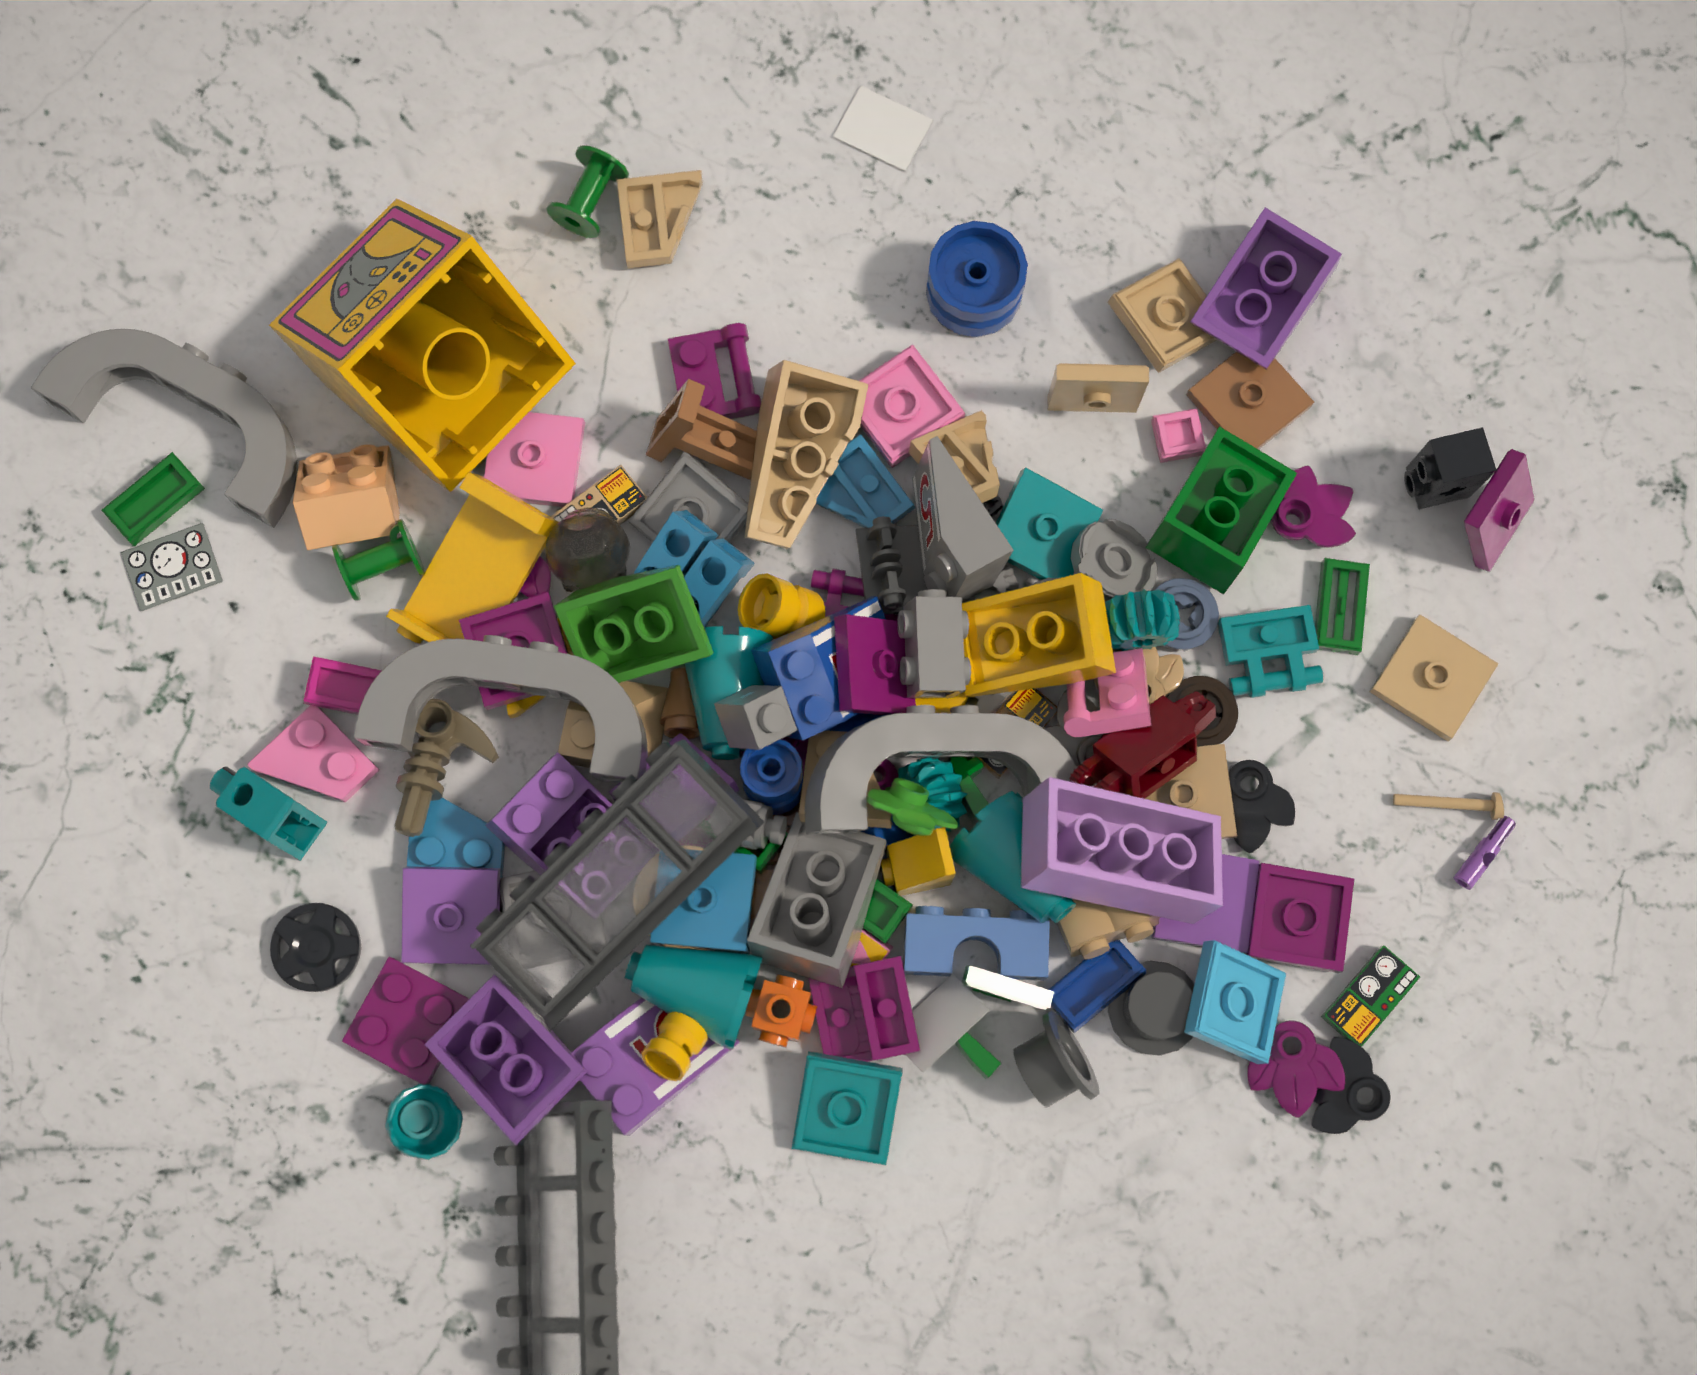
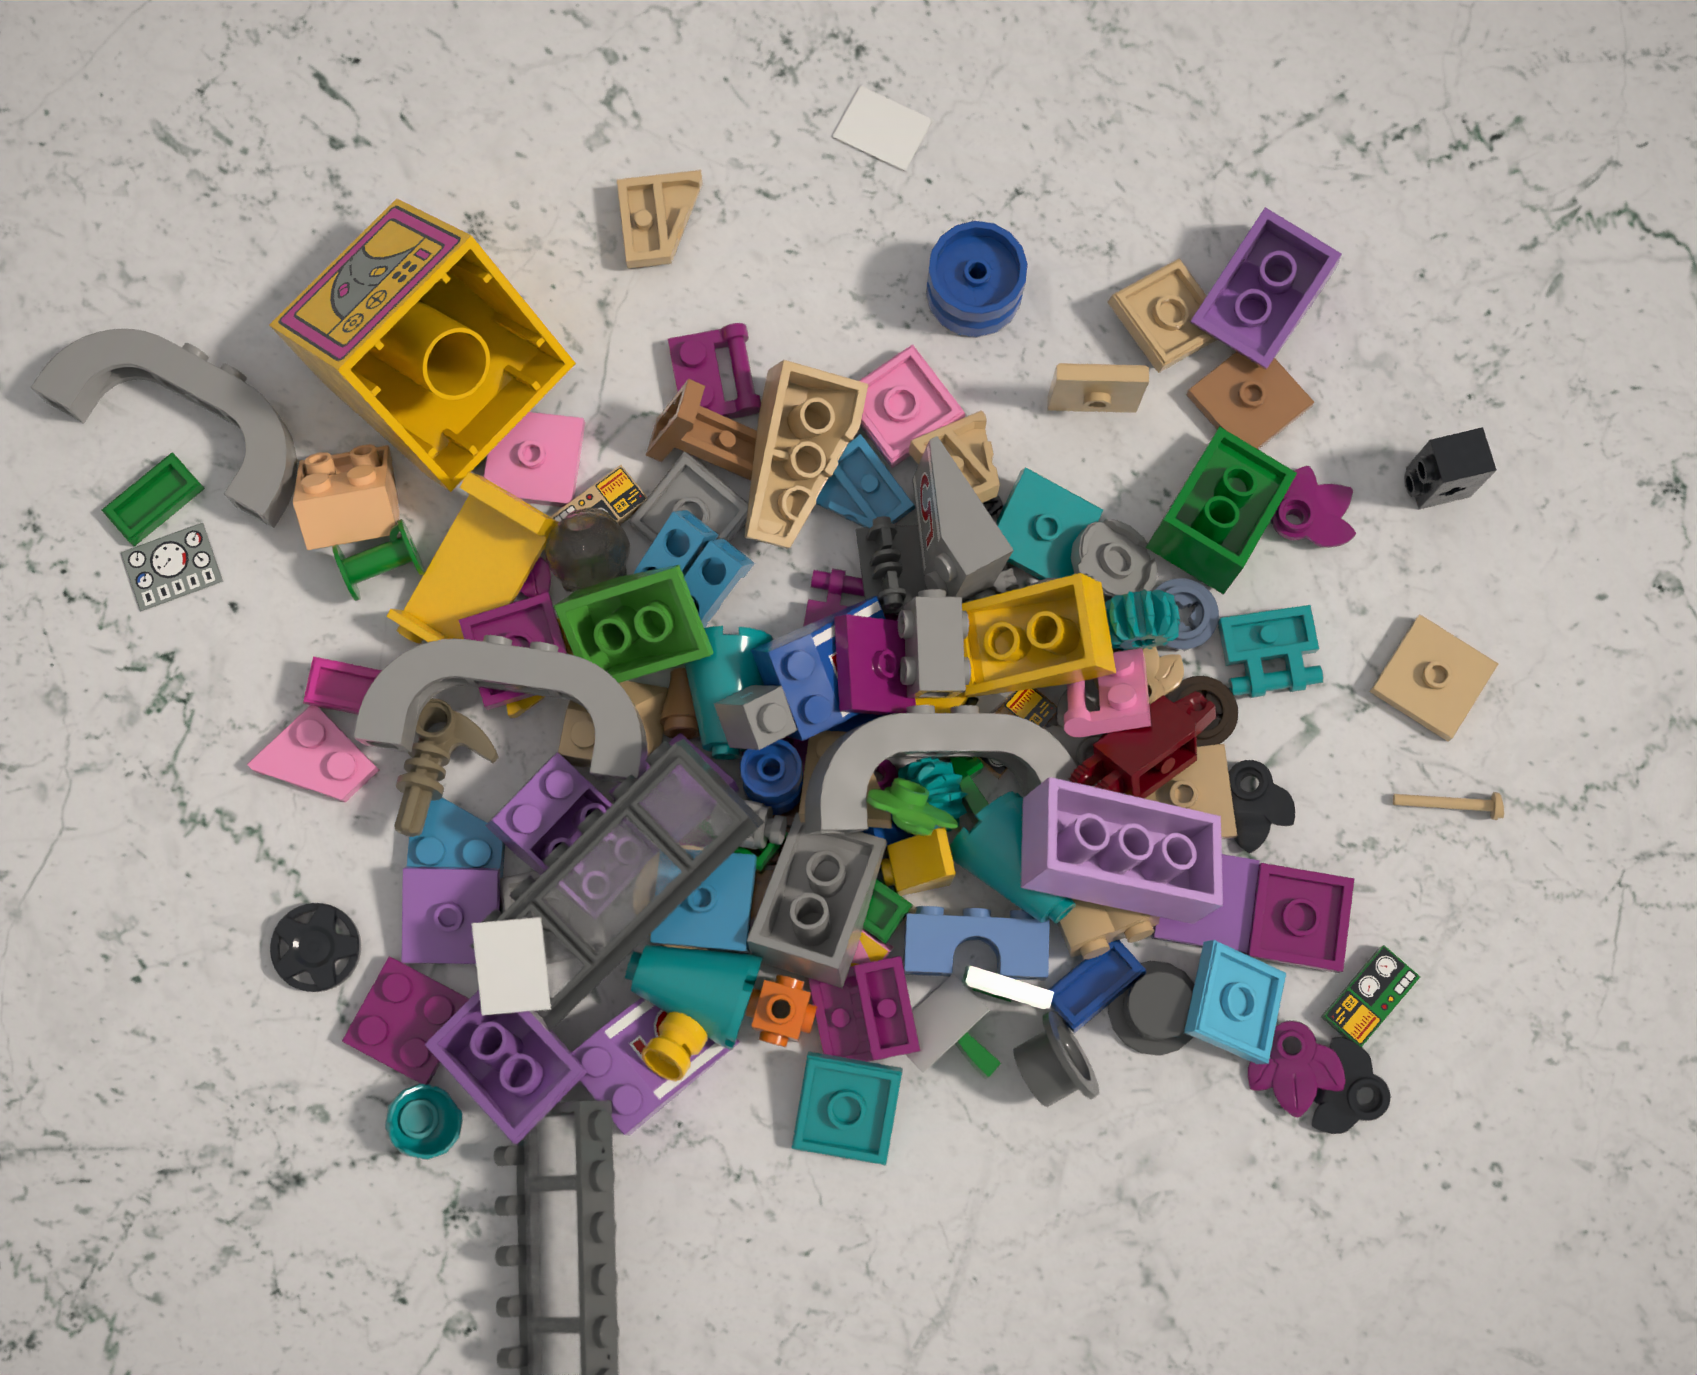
teal torso [210,766,328,861] -> none
green piece [546,145,629,238] -> none
yellow wheel [737,573,826,639] -> none
bright pink tile [1151,409,1206,463] -> none
green tile [1315,558,1370,655] -> none
medium lavender pin [1453,816,1516,890] -> none
magenta plate [1464,449,1535,572] -> none
none -> white sticker [472,917,551,1015]

